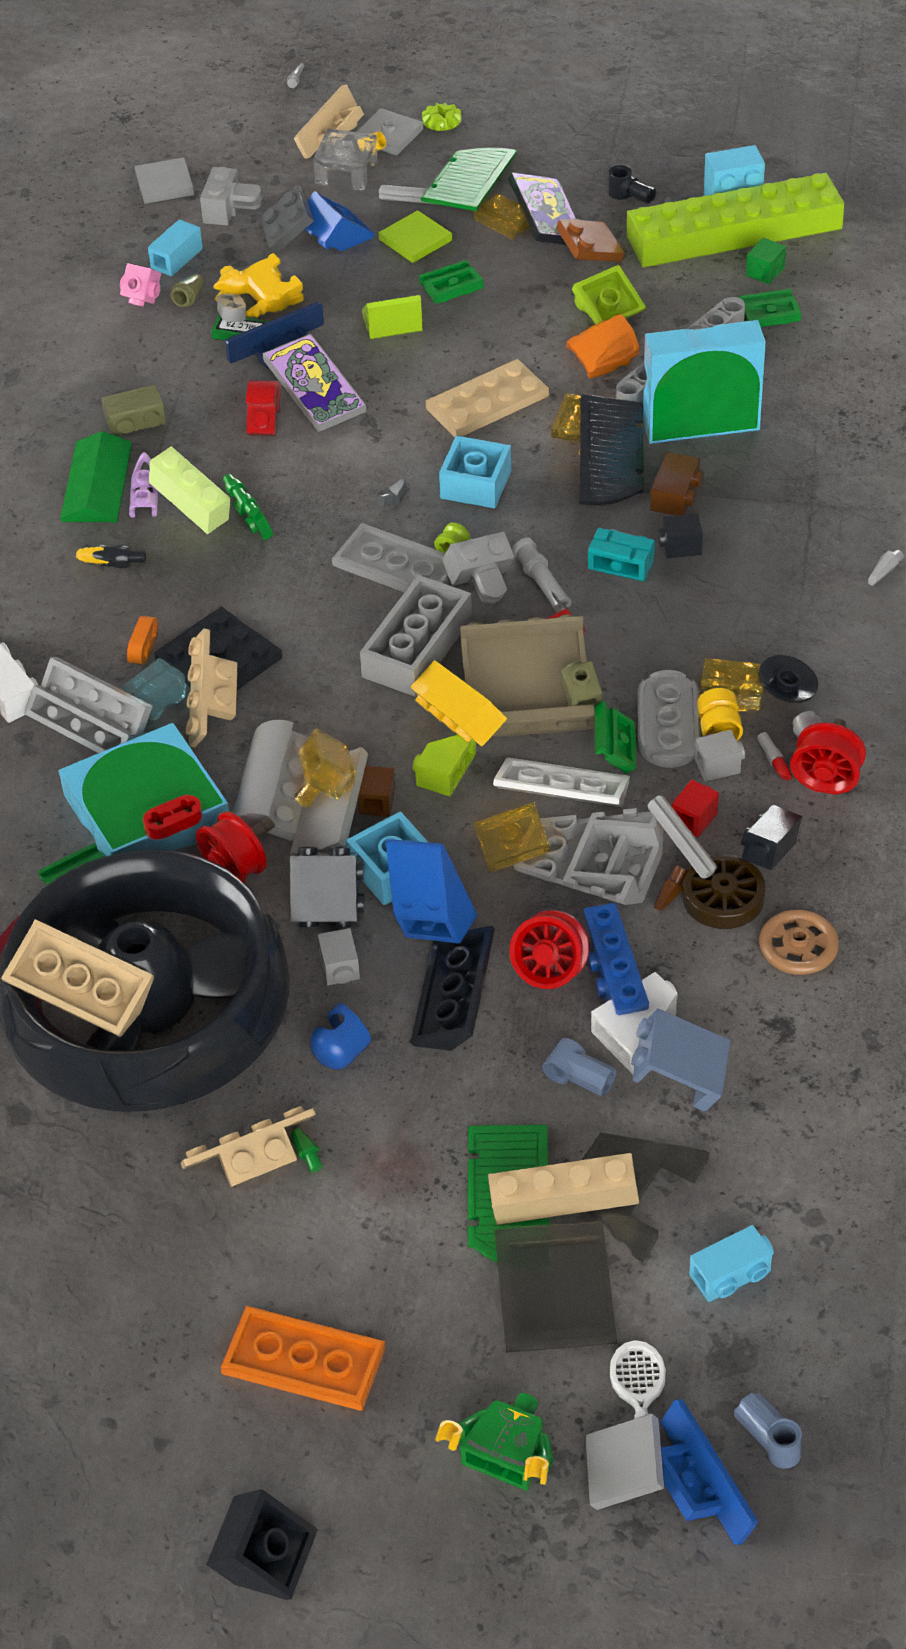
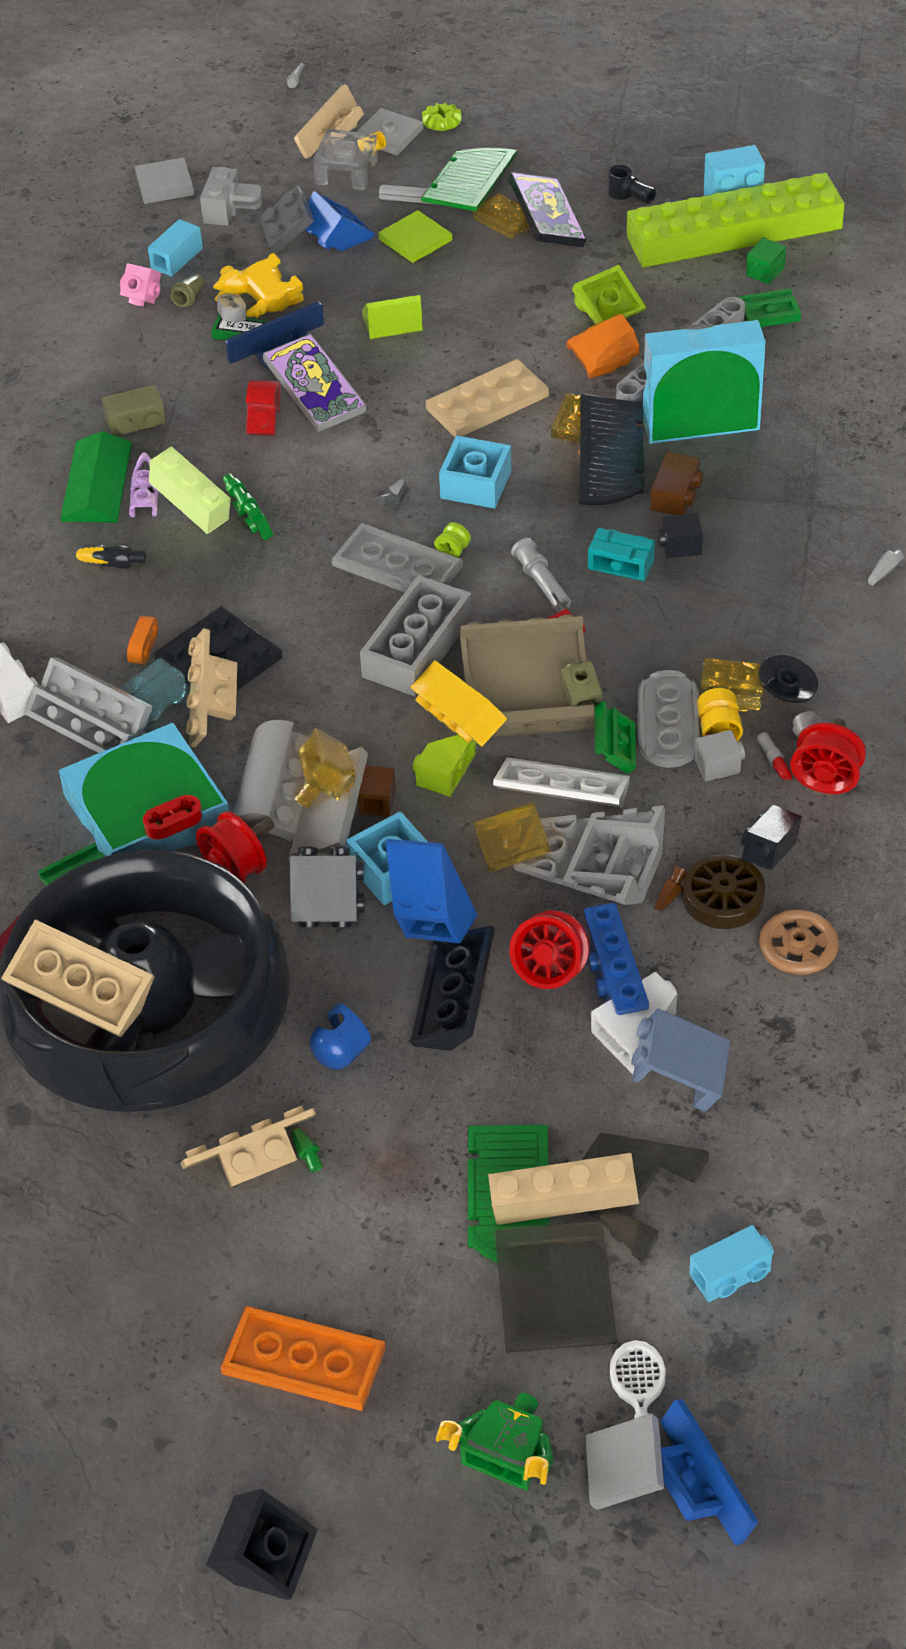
light grey brick [317,928,360,986] -> none
green plate [419,260,484,304] -> none
light grey brick [442,532,515,605] -> none
sand blue piece [542,1038,616,1097] -> none
dark orange plate [556,219,625,262] -> none
light grey axle [648,795,717,879] -> none
red brick [671,779,719,838] -> none
sand blue piece [734,1393,802,1469] -> none

